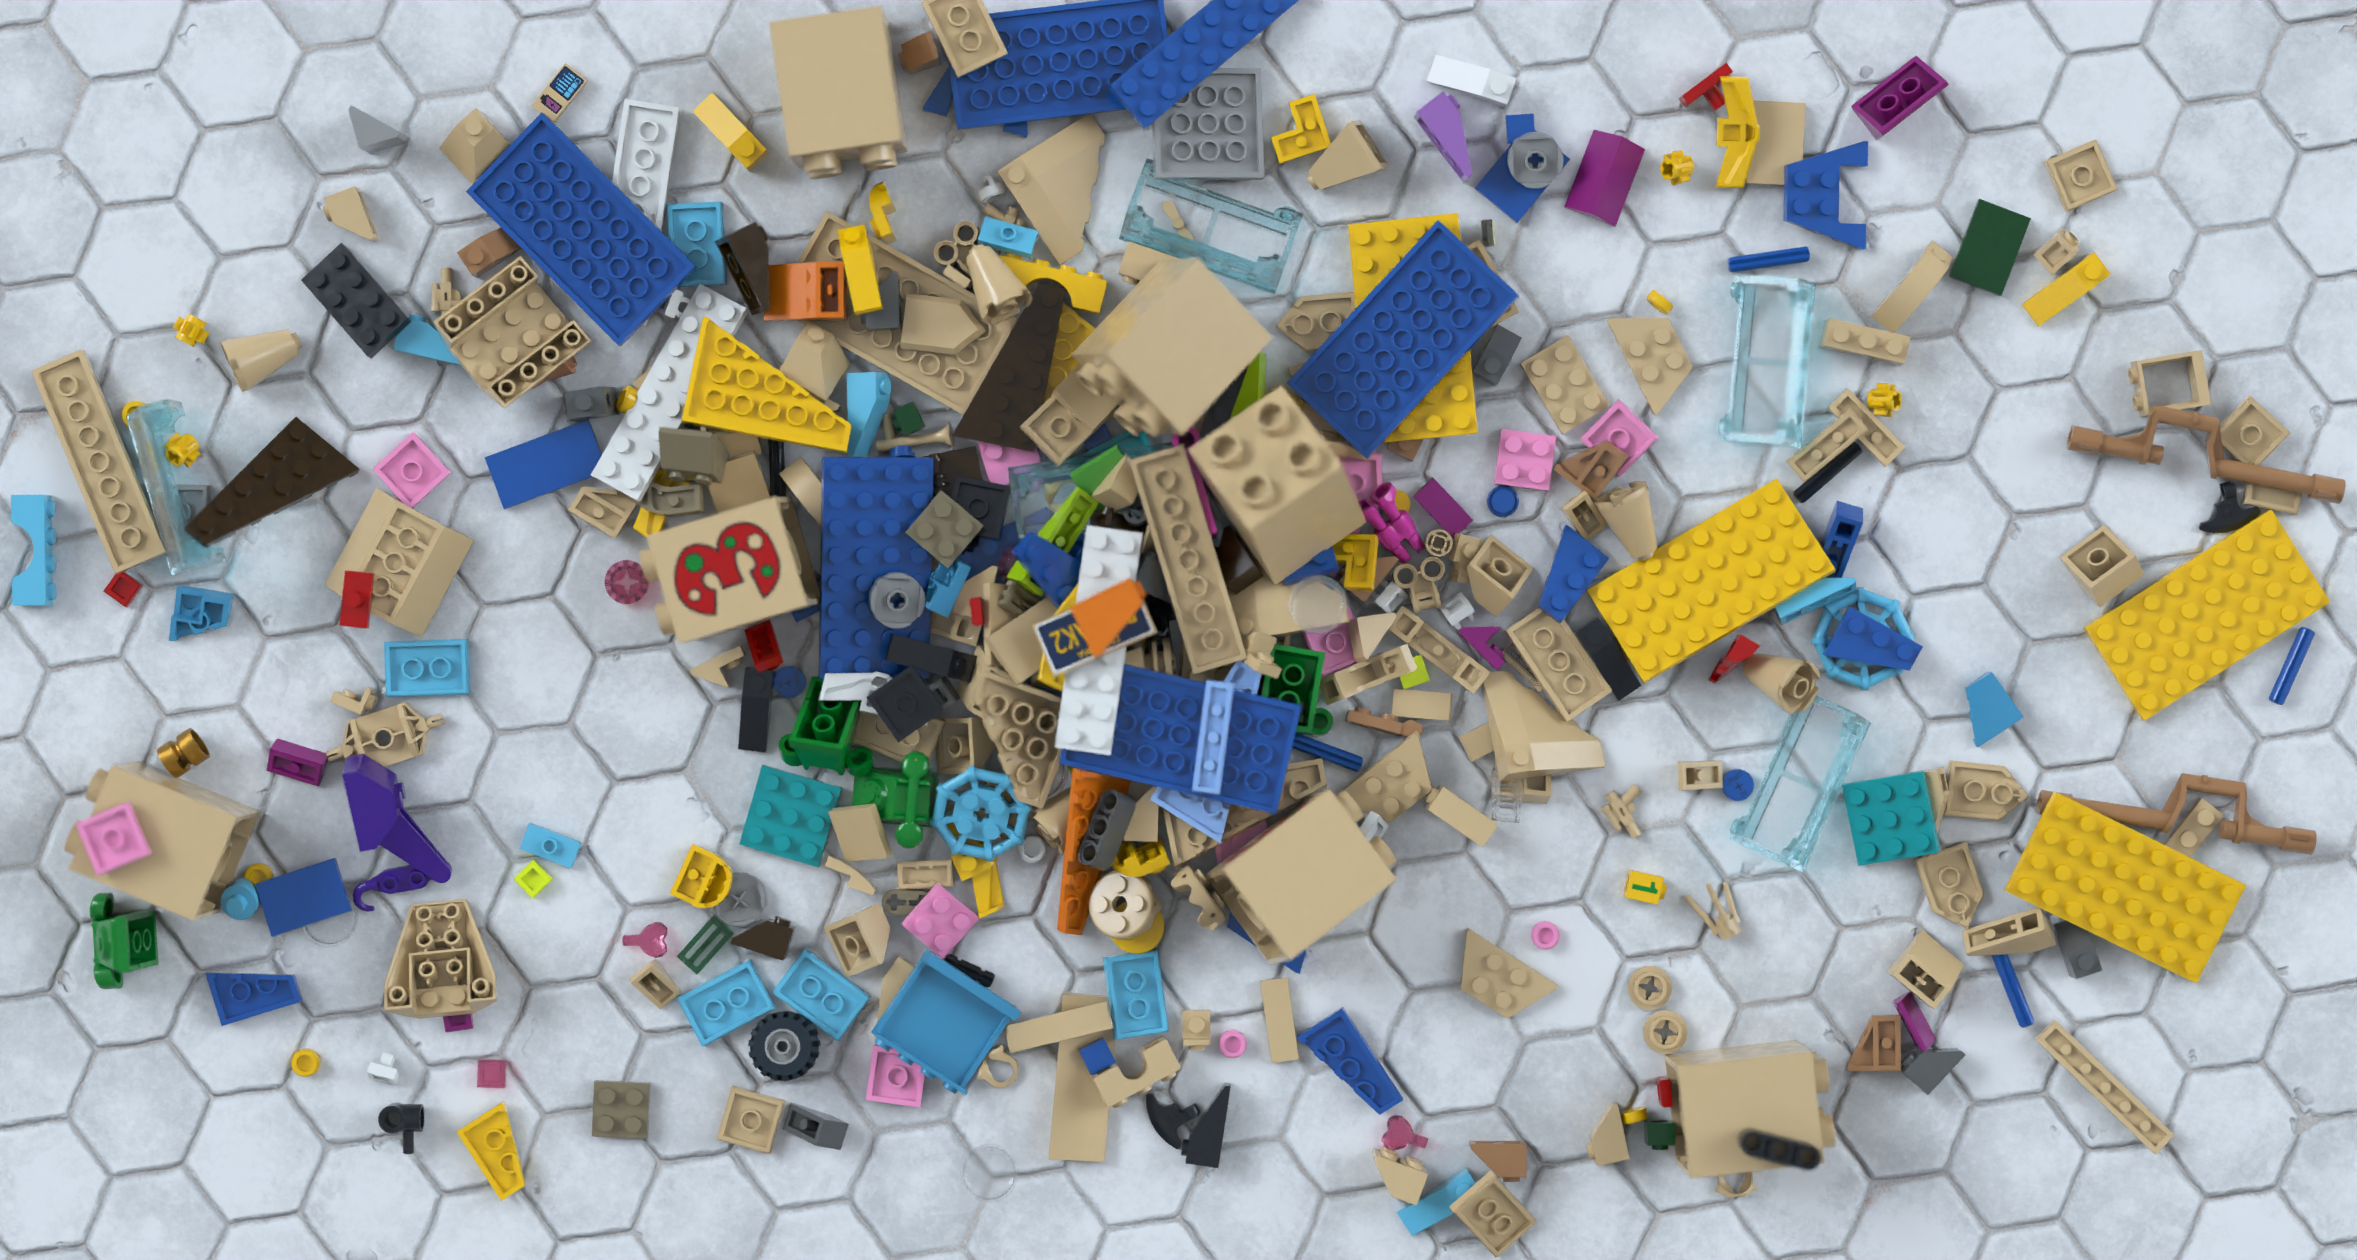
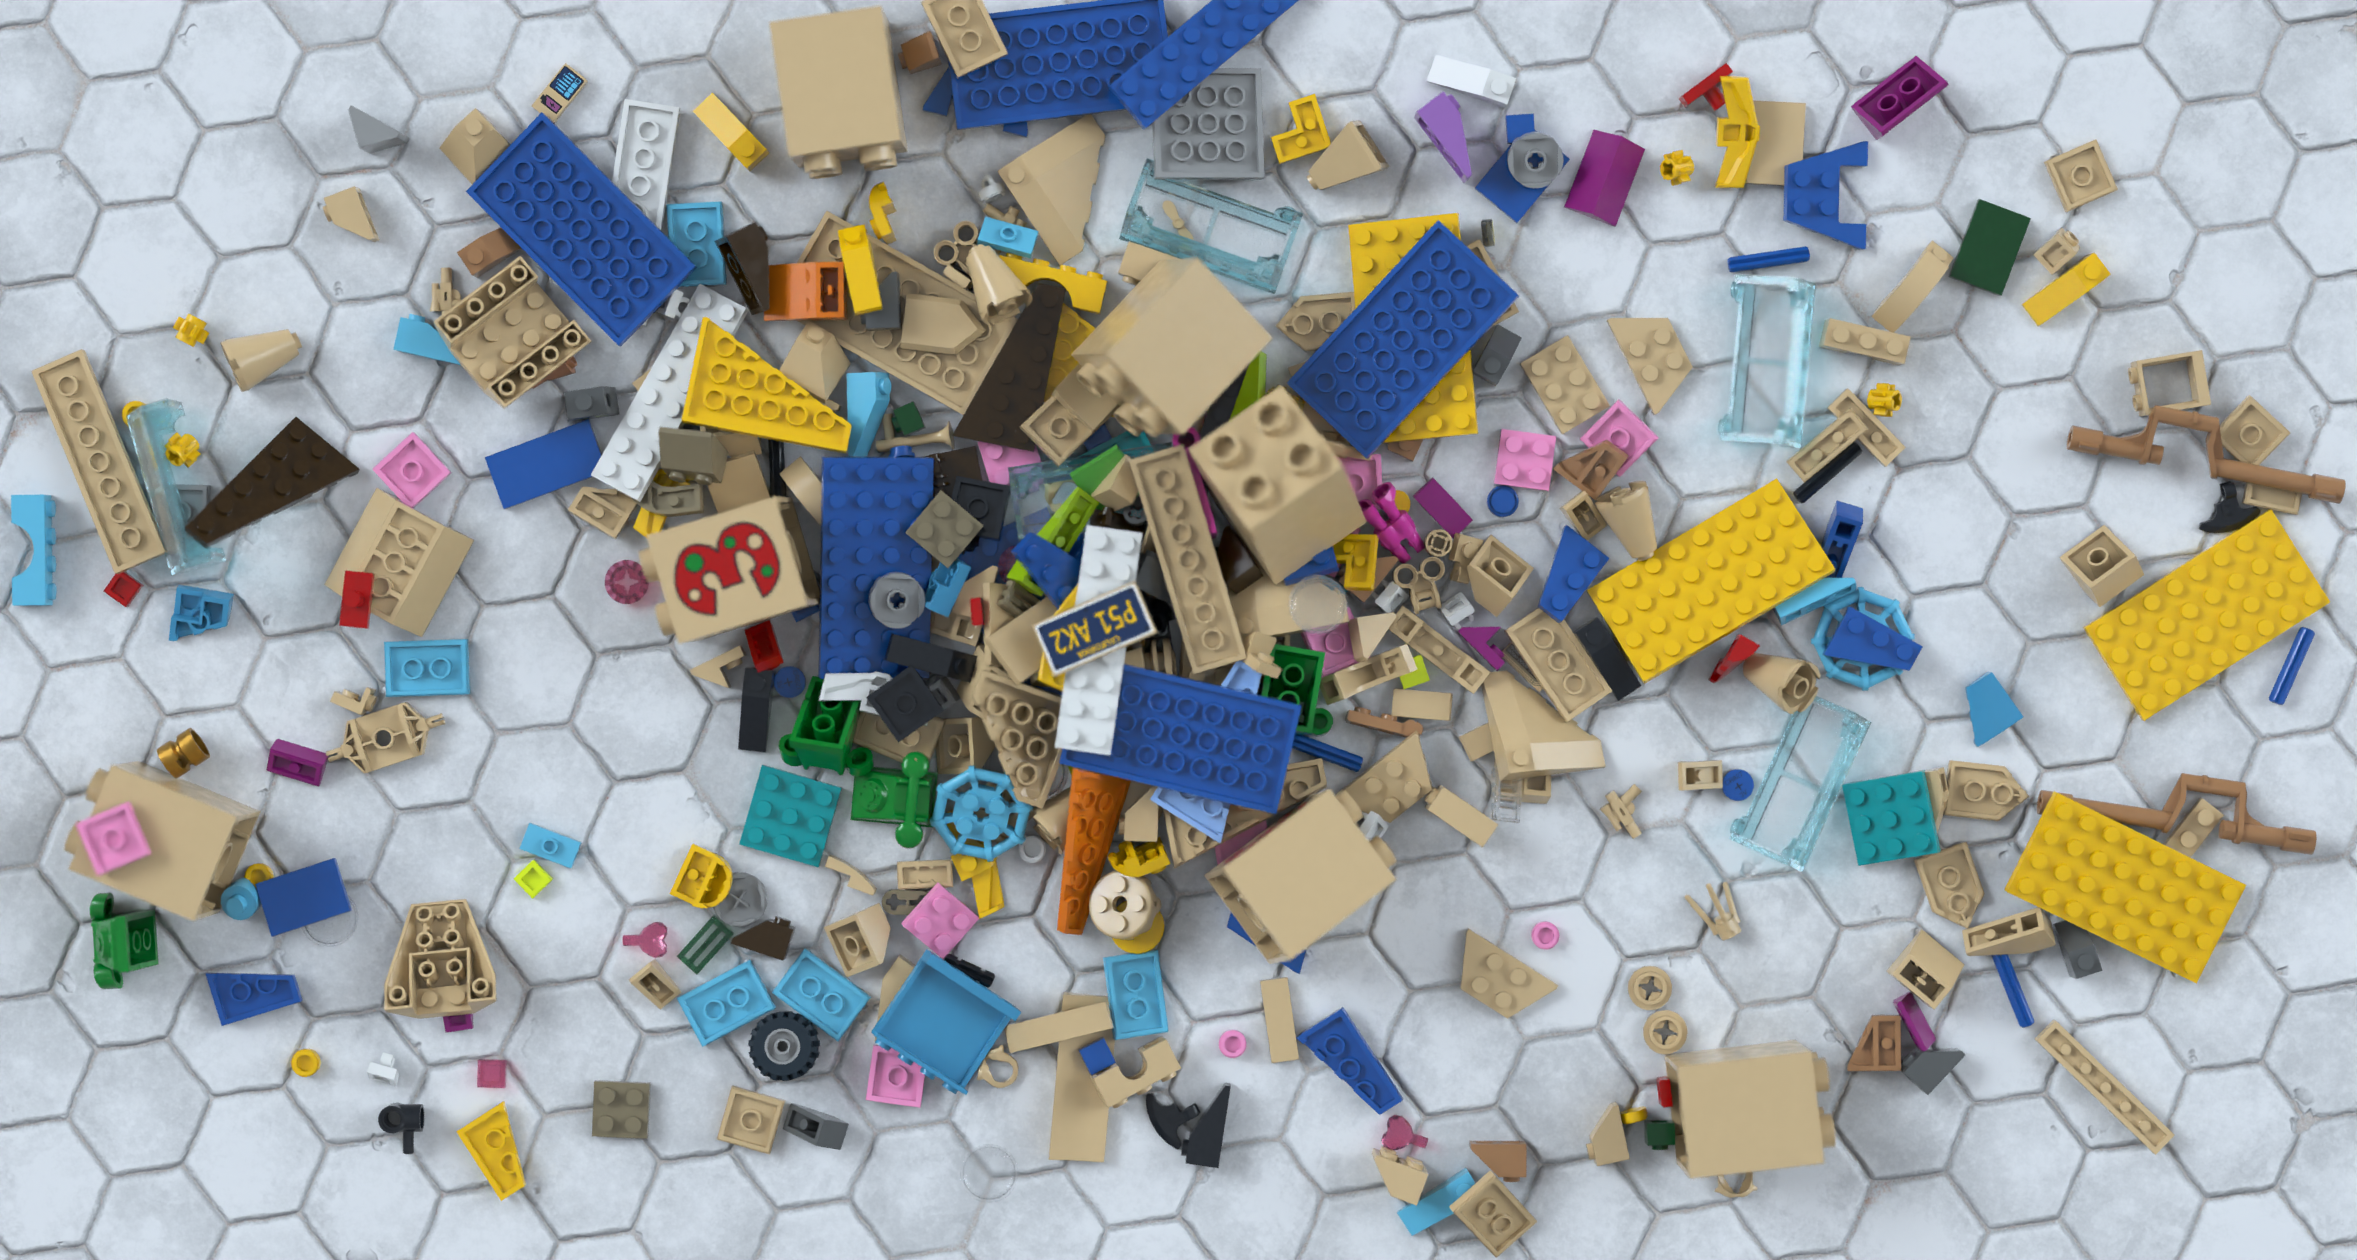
black plate [301,243,412,359] -> none
dark purple slope [342,754,452,912] -> none
yellow tile [616,385,638,414] -> none
tan tile [828,804,893,862] -> none
orange slope [1070,577,1146,658] -> none
dark grey beam [1078,789,1136,871] -> none
tan plate [1171,864,1227,931] -> none
tan bracket [1182,1010,1211,1050] -> none
light blue tile [1192,680,1235,795] -> none
yellow brick [1623,869,1667,905] -> none
yellow tile [1646,290,1674,315] -> none
black beam [1737,1128,1821,1170] -> none

